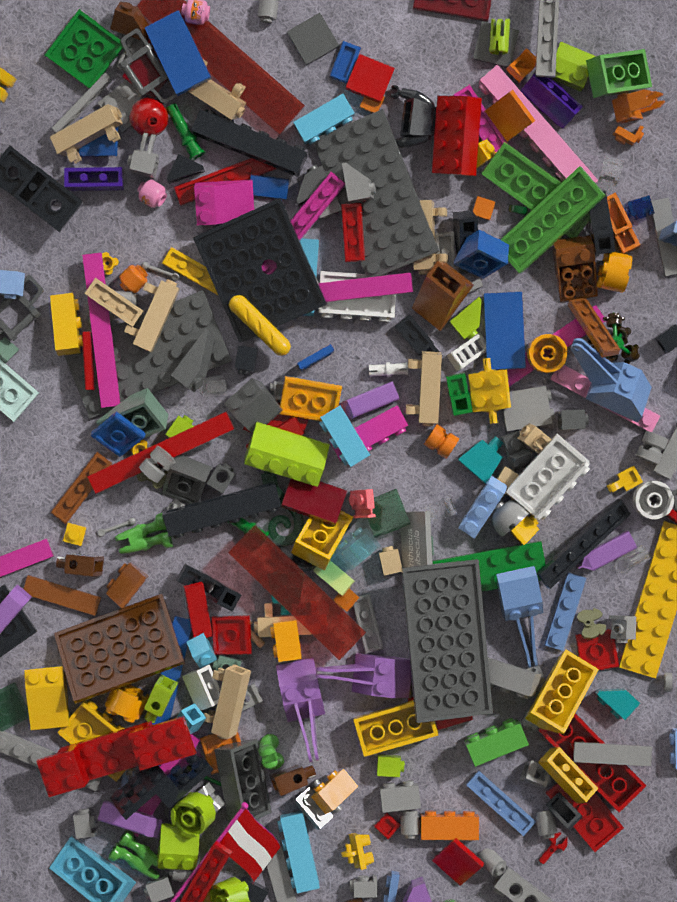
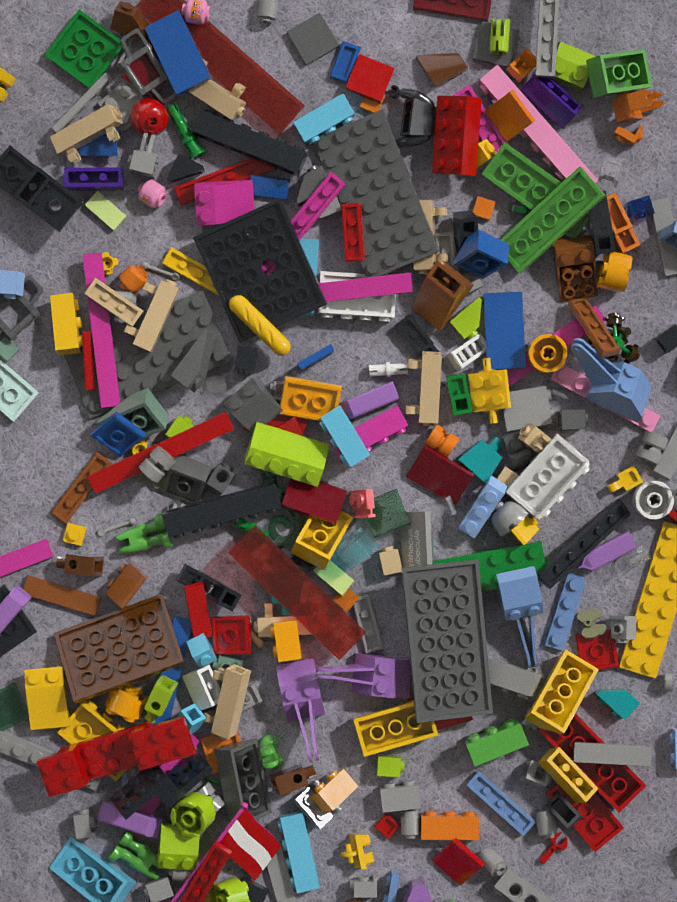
light grey slope [342,162,376,203] -> none
none -> yellowish green tile [85,191,127,231]
none -> dark red tile [406,445,474,505]
none -> reddish brown slope [416,53,468,87]

